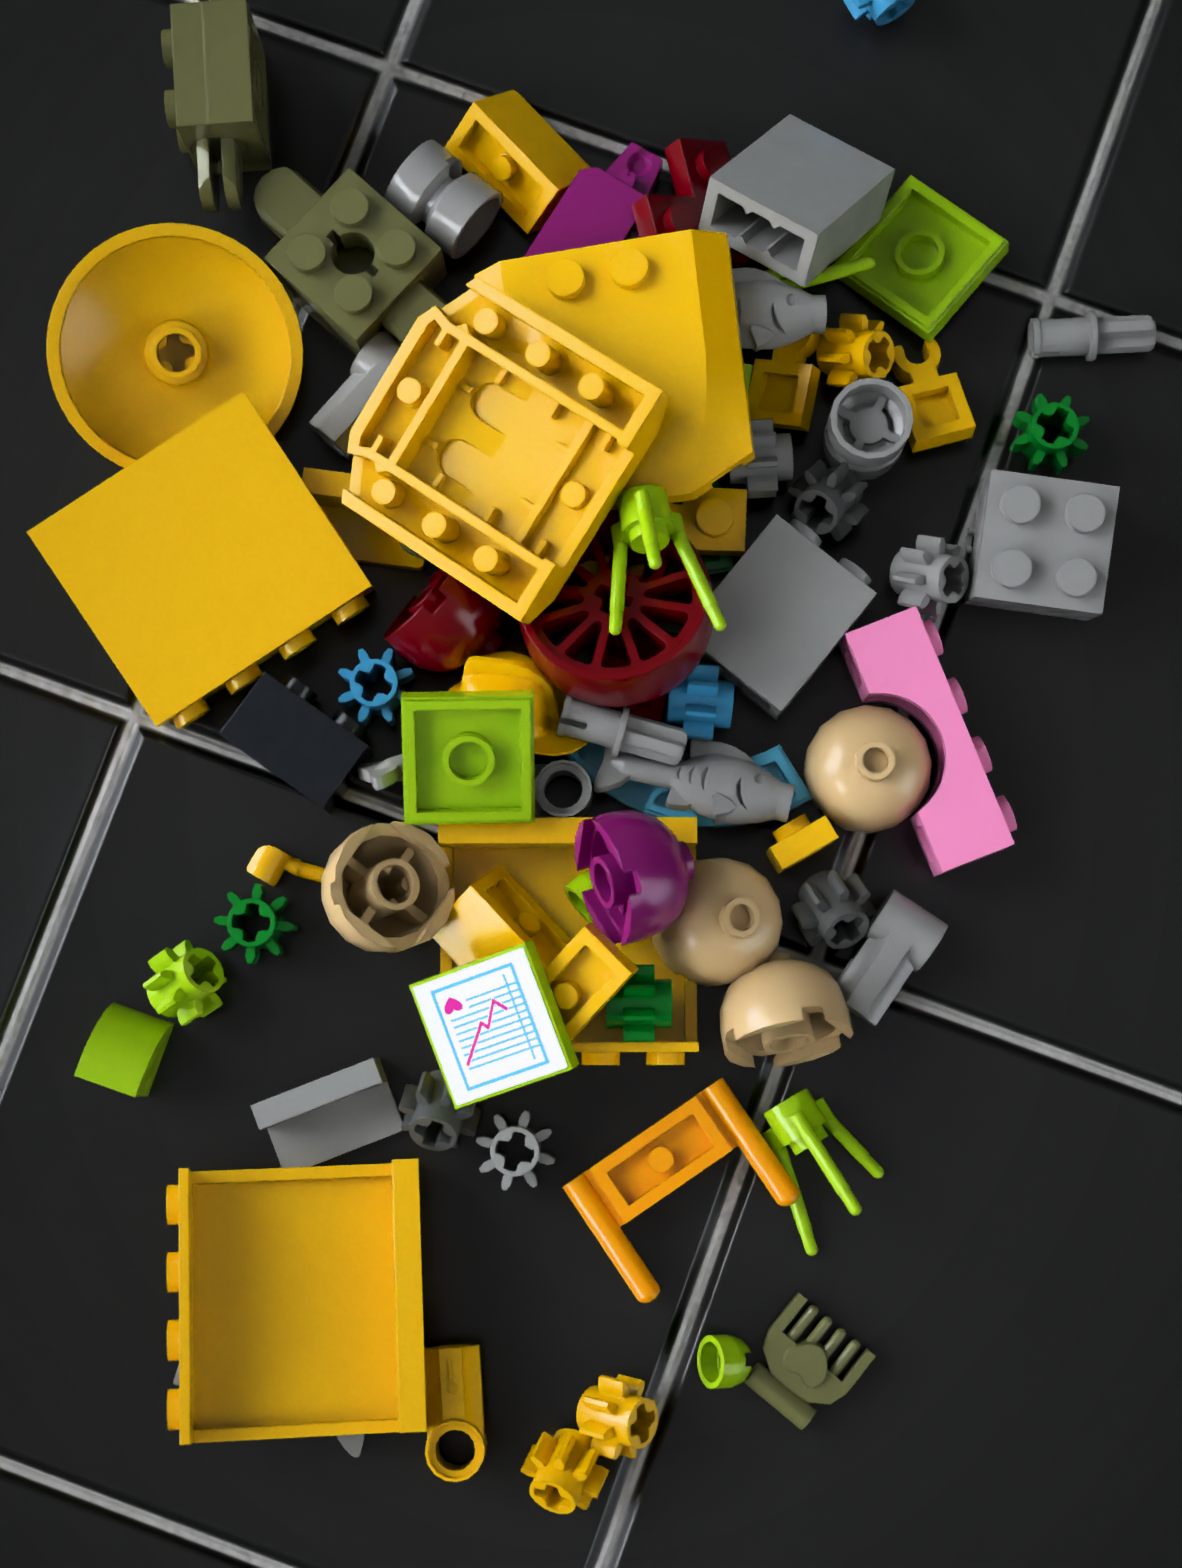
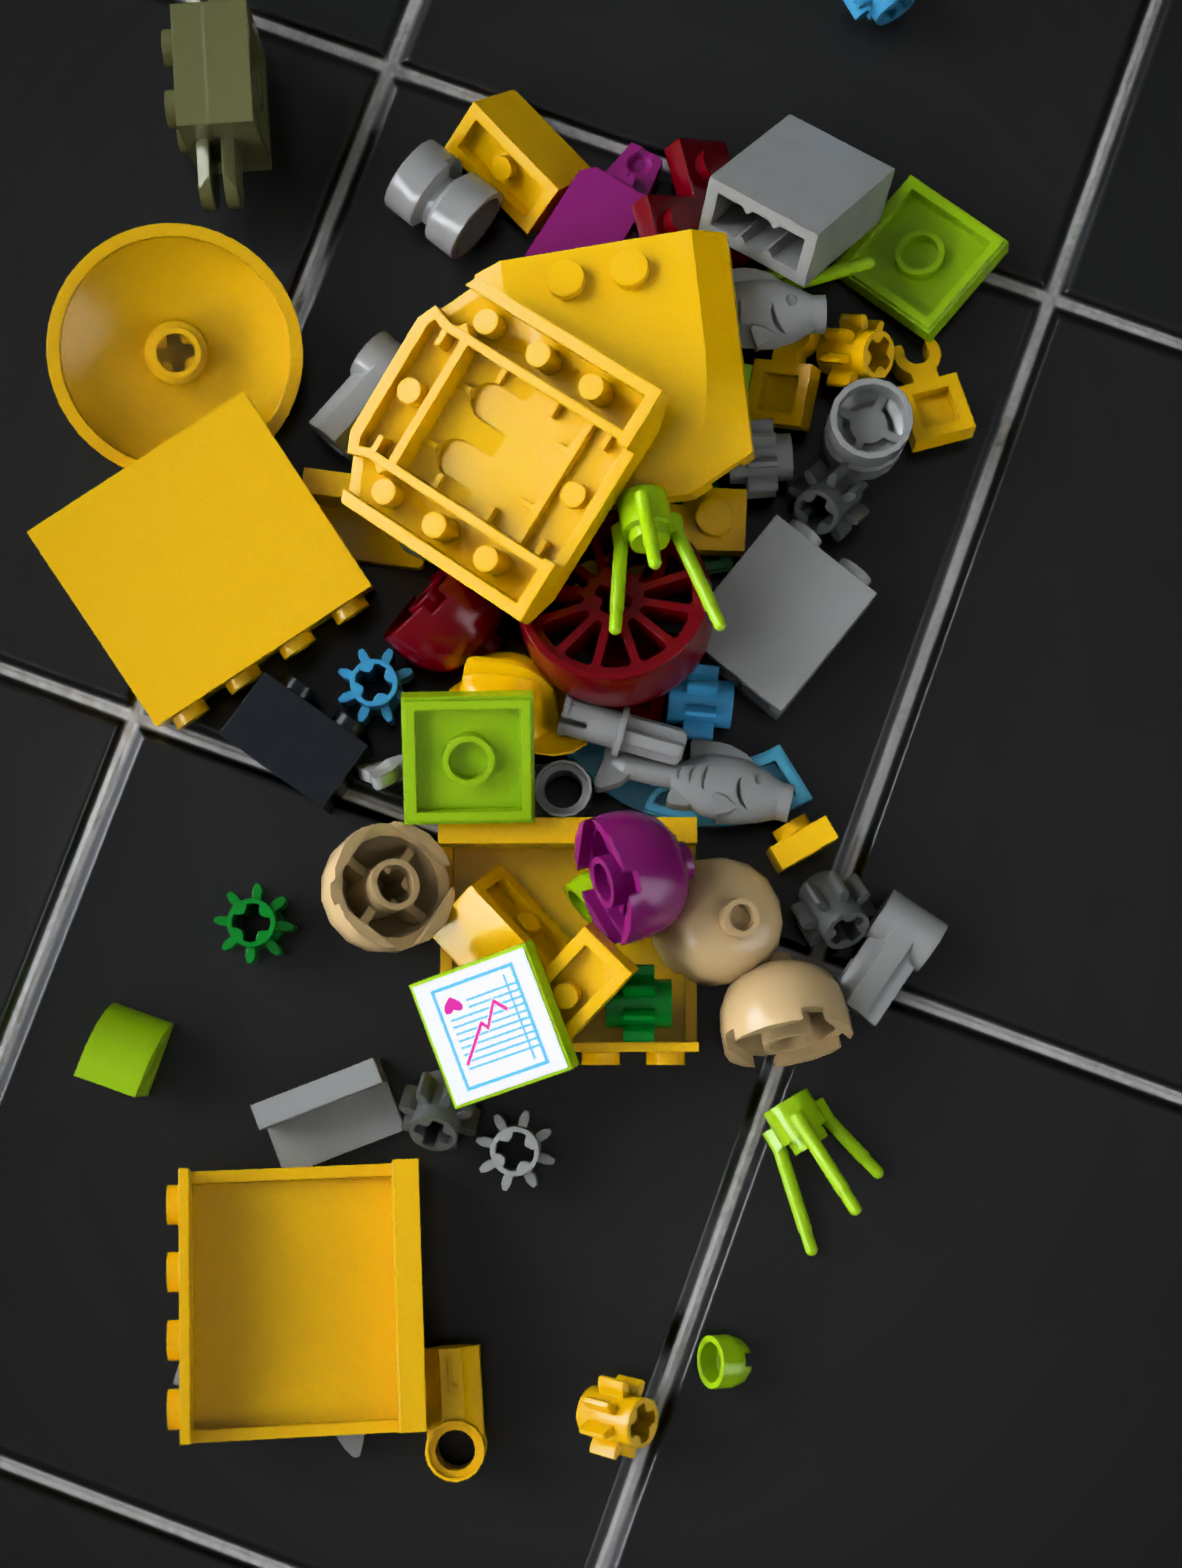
lime gear [143,940,227,1026] -> none
yellow hand [247,845,325,887] -> none
olive brick [253,167,448,356] -> none
yellow gear [521,1428,609,1514] -> none
light orange plate [562,1077,799,1303] -> none
olive piece [744,1292,876,1430] -> none
tan cylinder [803,705,932,833] -> none
bright pink arch [839,606,1017,877] -> none
light grey gear [889,534,969,617] -> none
light grey brick [963,469,1120,621] -> none
green gear [1009,393,1090,475] -> none
light grey axle [1027,311,1156,361] -> none

